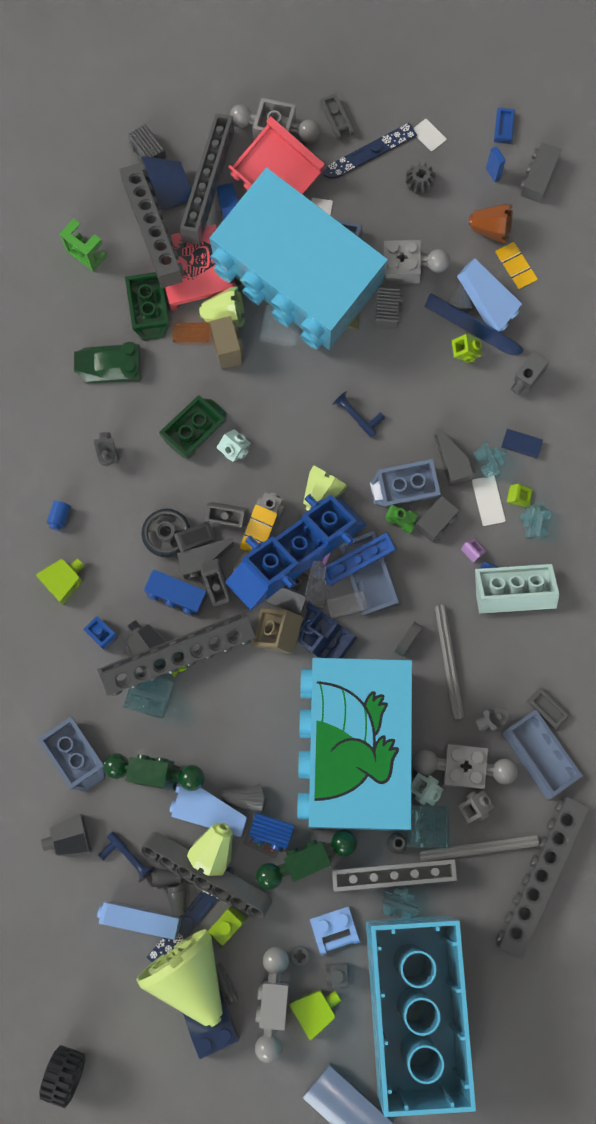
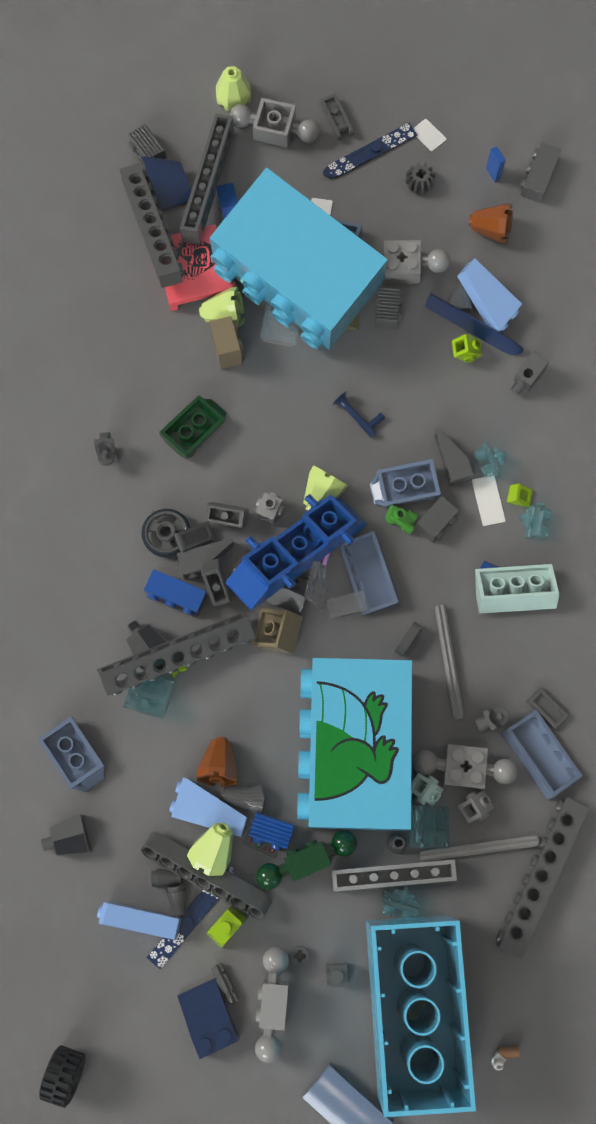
lime torso [36,558,85,605] -> none
blue brick [46,501,72,531] -> none
bright green panel [59,218,107,271] -> none
dark green slope [74,342,141,384] -> none
blue slope [83,616,118,651] -> none
dark blue piece [98,831,155,883] -> none
dark green brick [103,753,205,791] -> none
dark green slope [125,272,169,341] -> none
yellowish green cone [136,929,223,1027] -> none
clear orange tile [172,322,210,342] -> none
light aqua brick [217,429,251,462] -> none
coral panel [228,116,326,195] -> none
yellow sticker [240,505,277,551] -> none
lime torso [289,989,342,1040] -> none
dark blue slope [298,602,357,659] -> none
light blue plate [310,906,360,956] -> none
blue piece [321,533,397,586] -> none
lavender slope [461,538,486,563] -> none
blue tile [494,108,515,144] -> none
yellow sticker [495,242,538,289] -> none
dark blue tile [501,429,543,458] -> none
none -> dark orange cone [196,737,238,787]
none -> yellowish green cone [216,66,252,111]
none -> arm [491,1046,519,1071]

